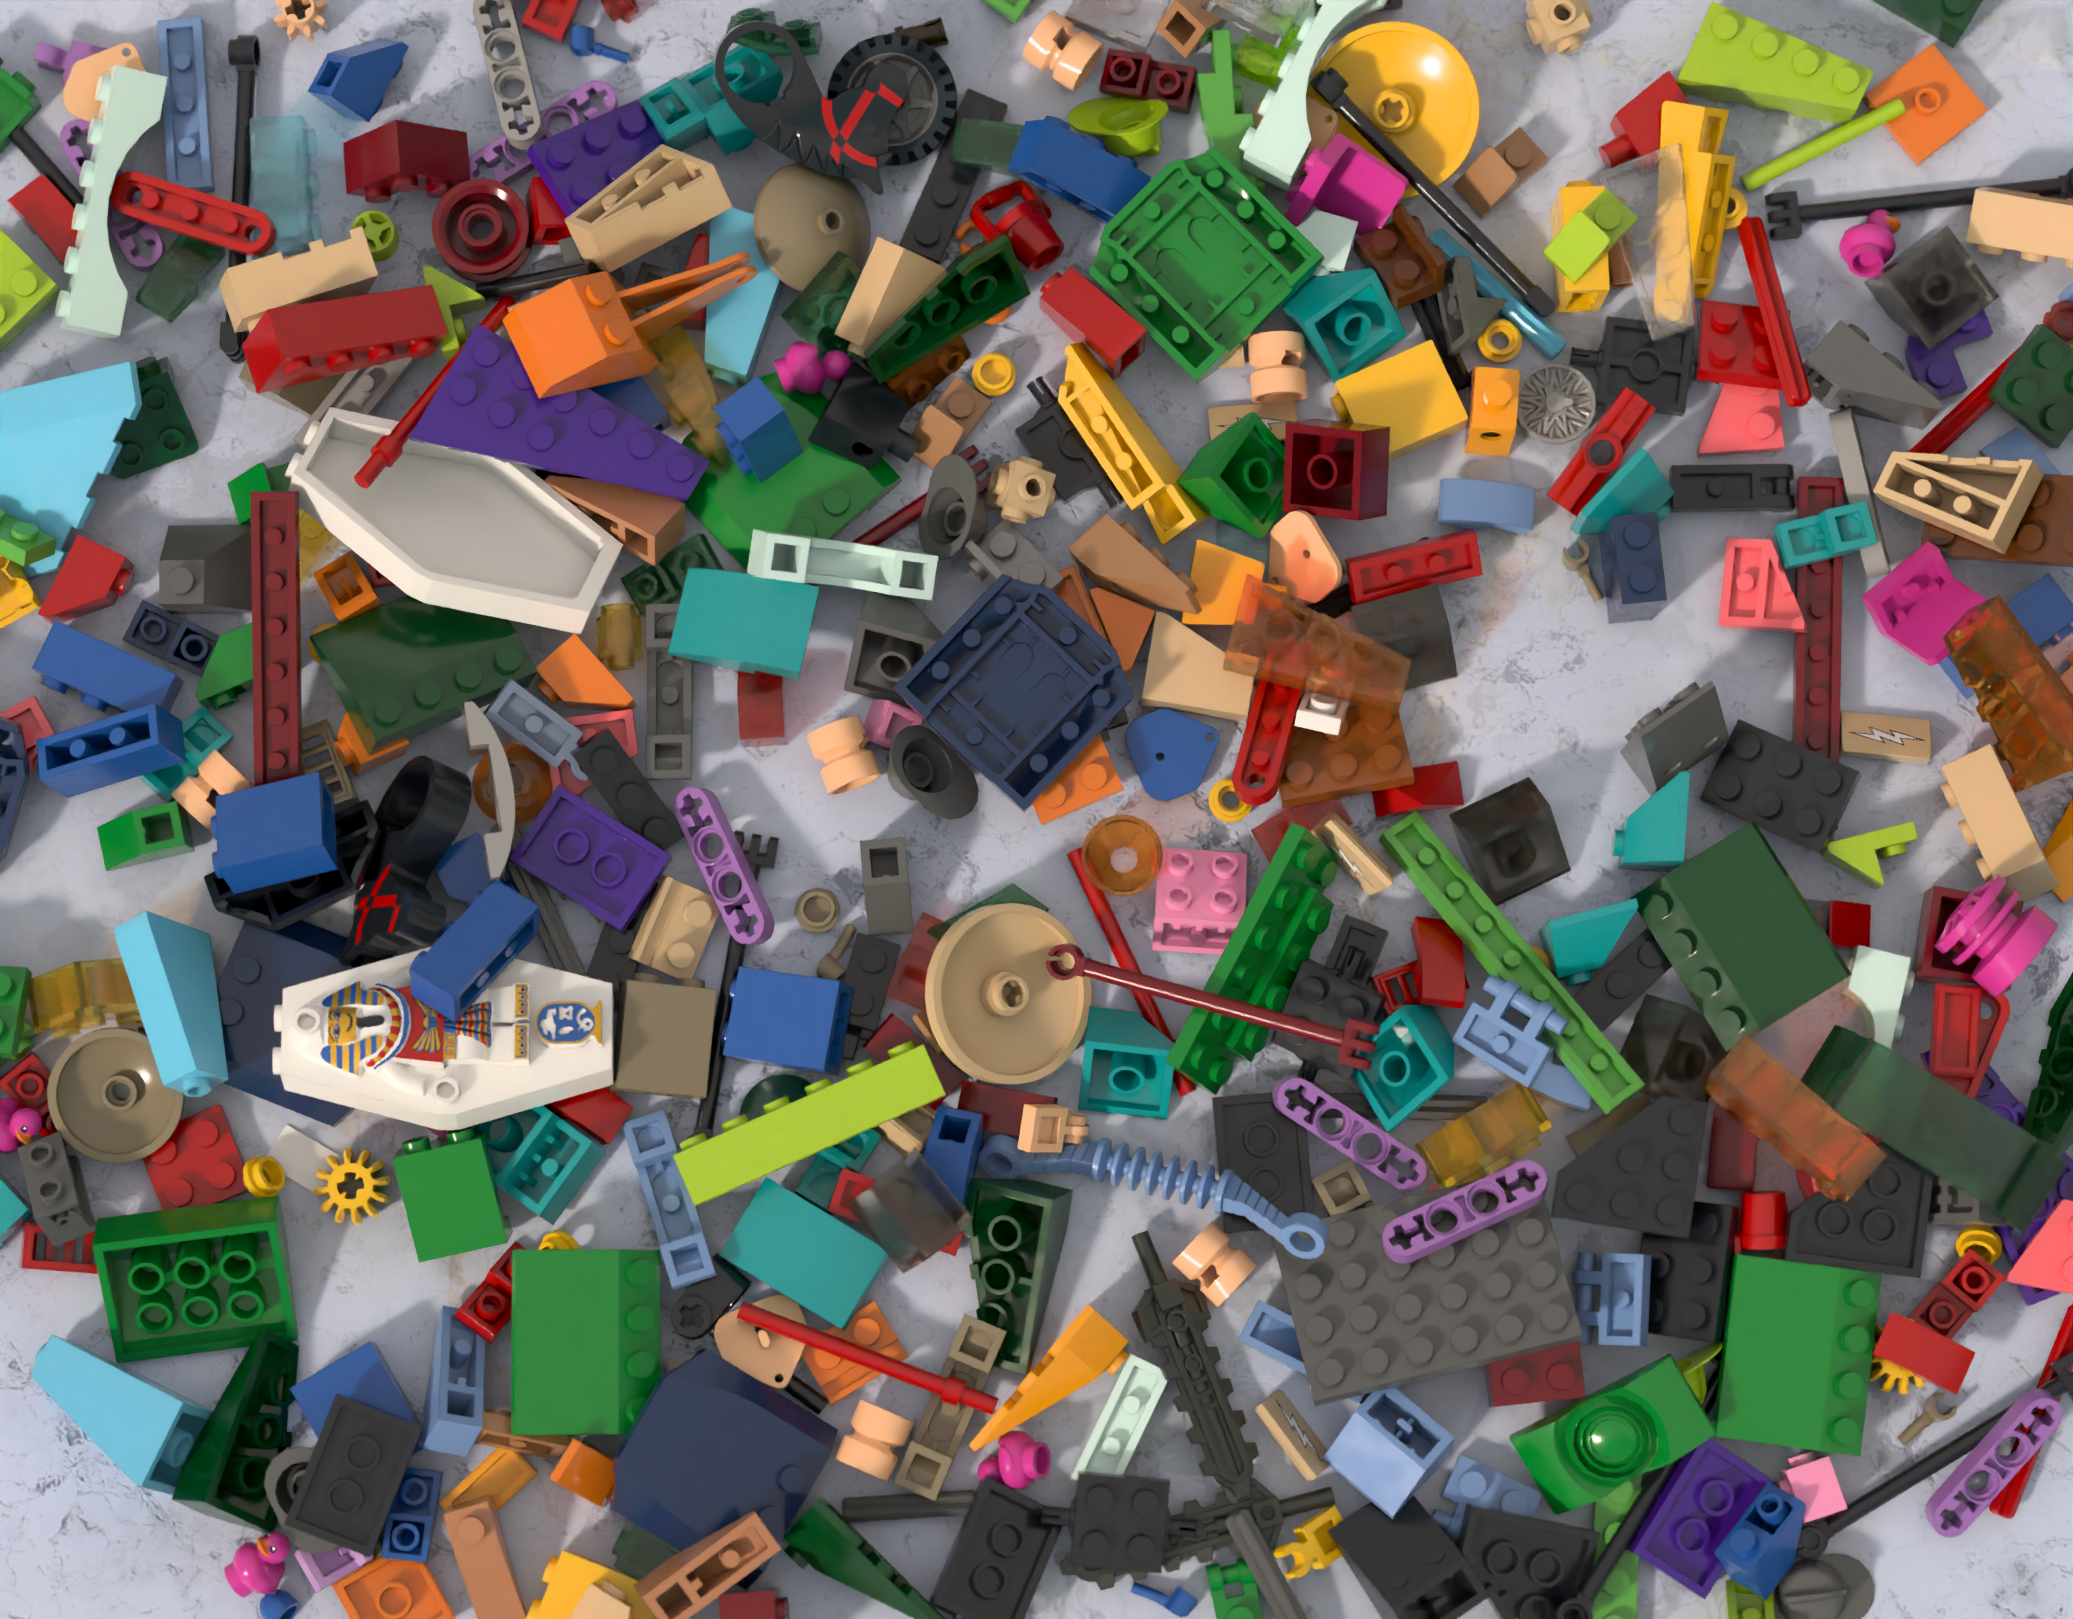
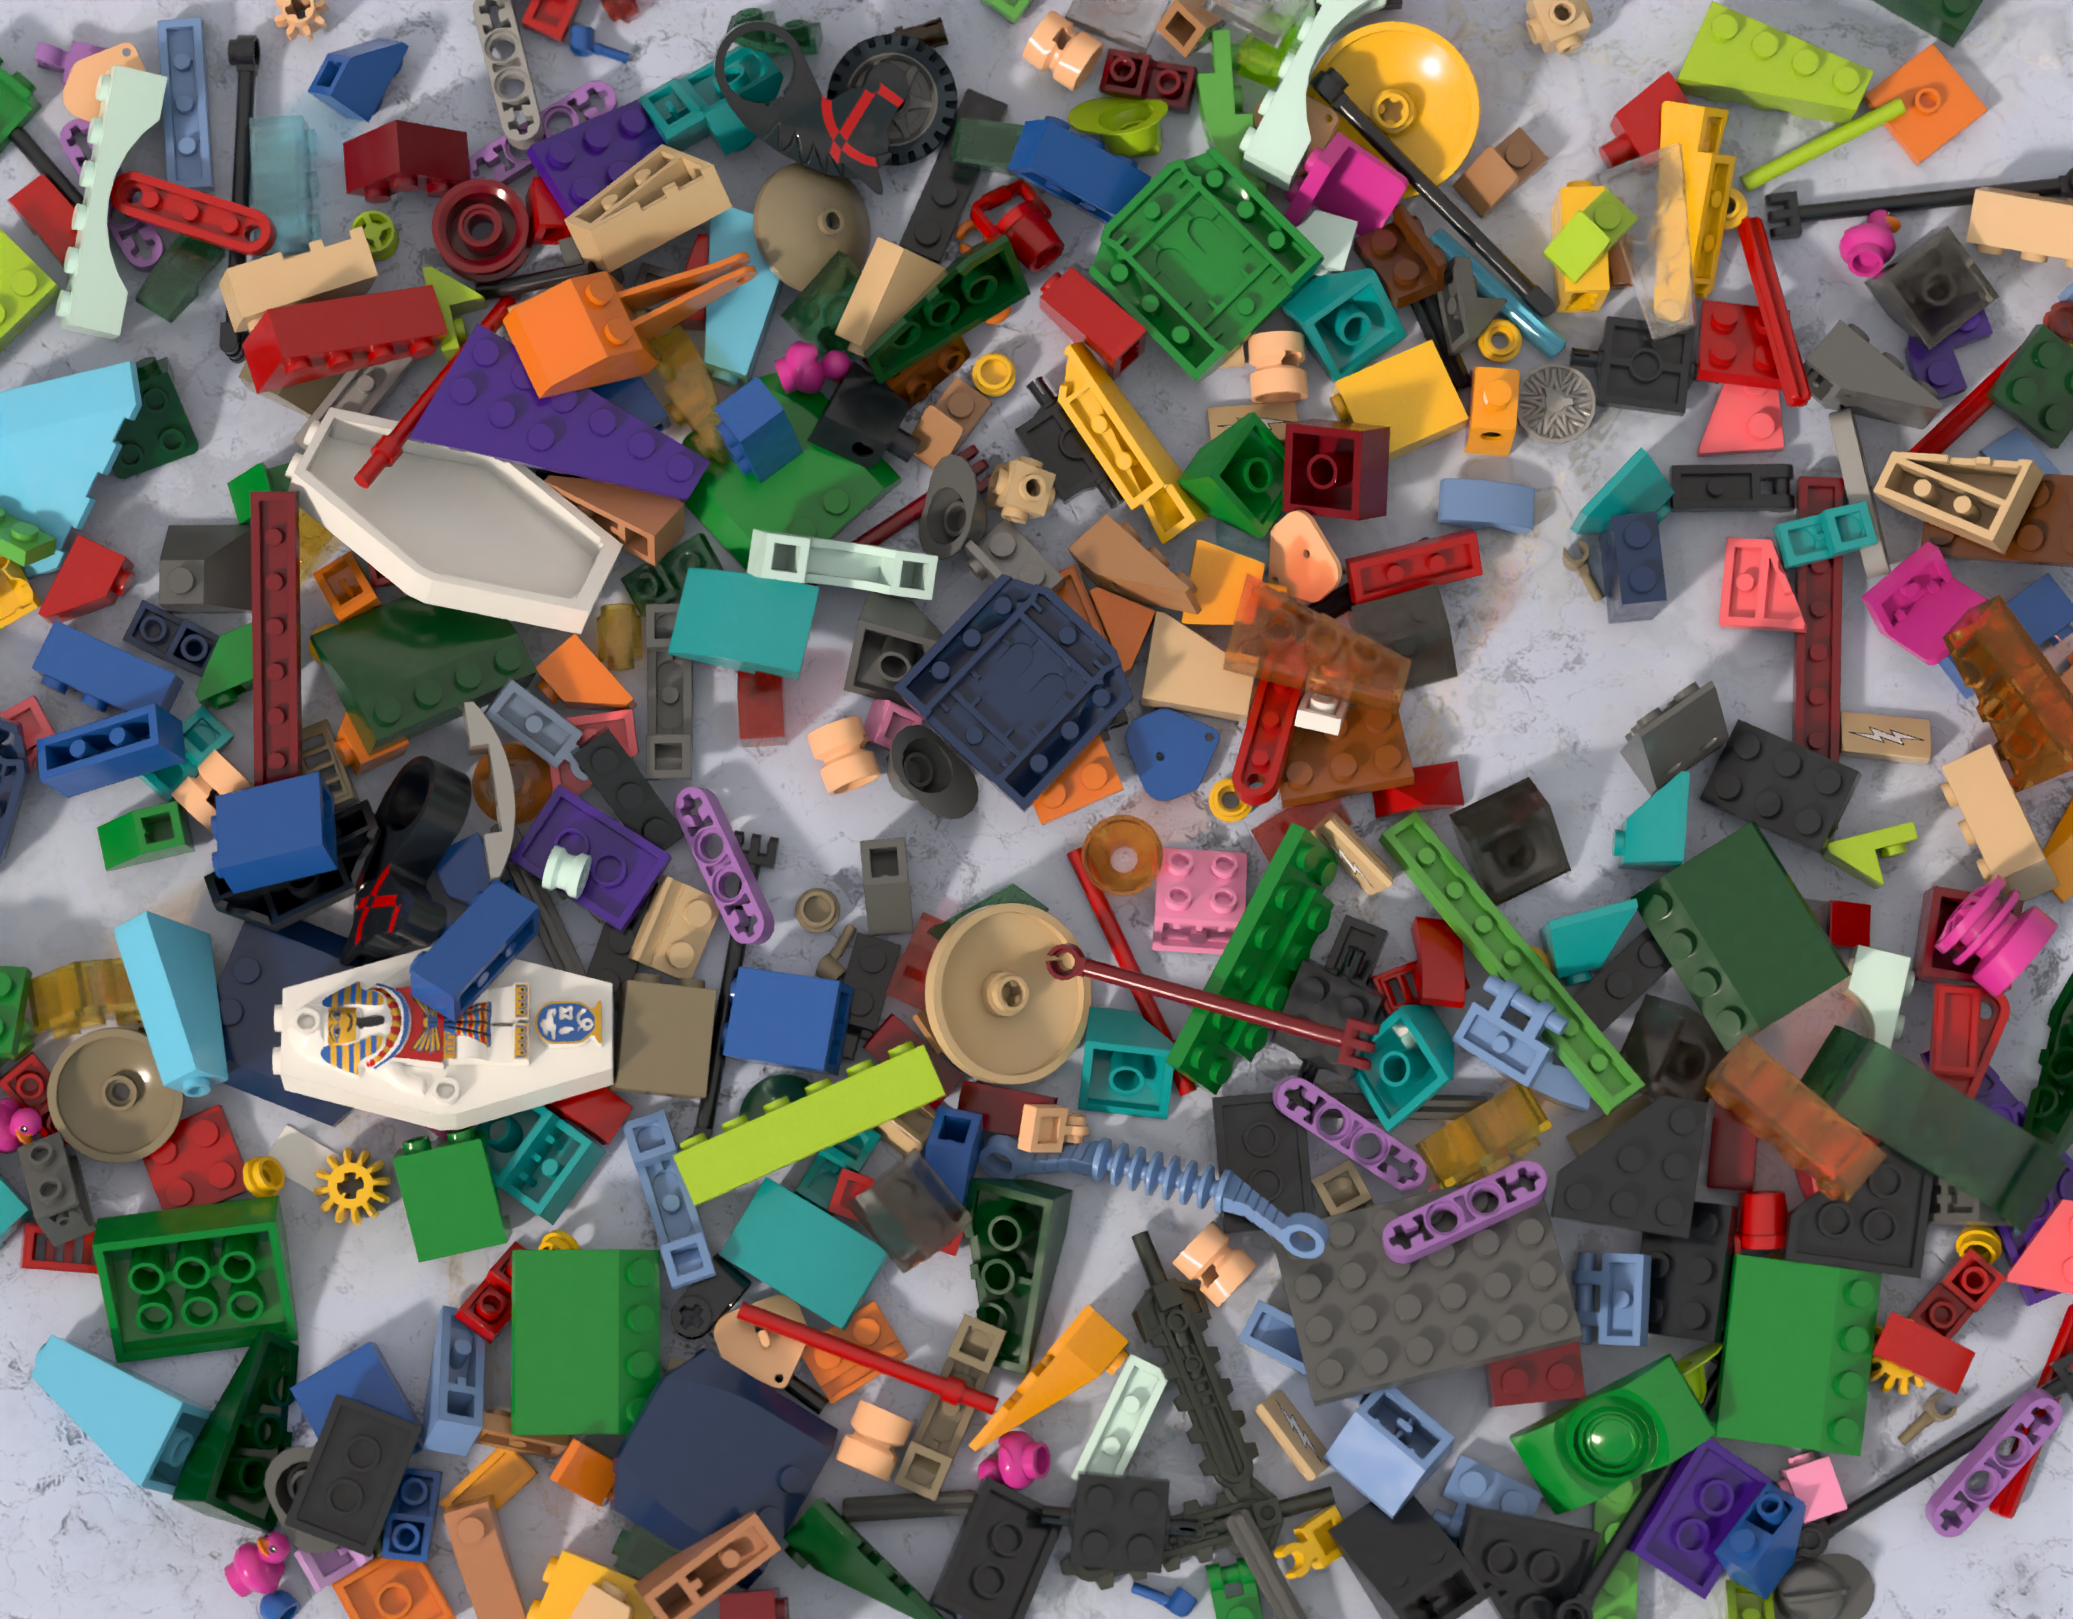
red piece [1545,386,1656,517] -> none
none -> light aqua wheel [542,845,592,899]

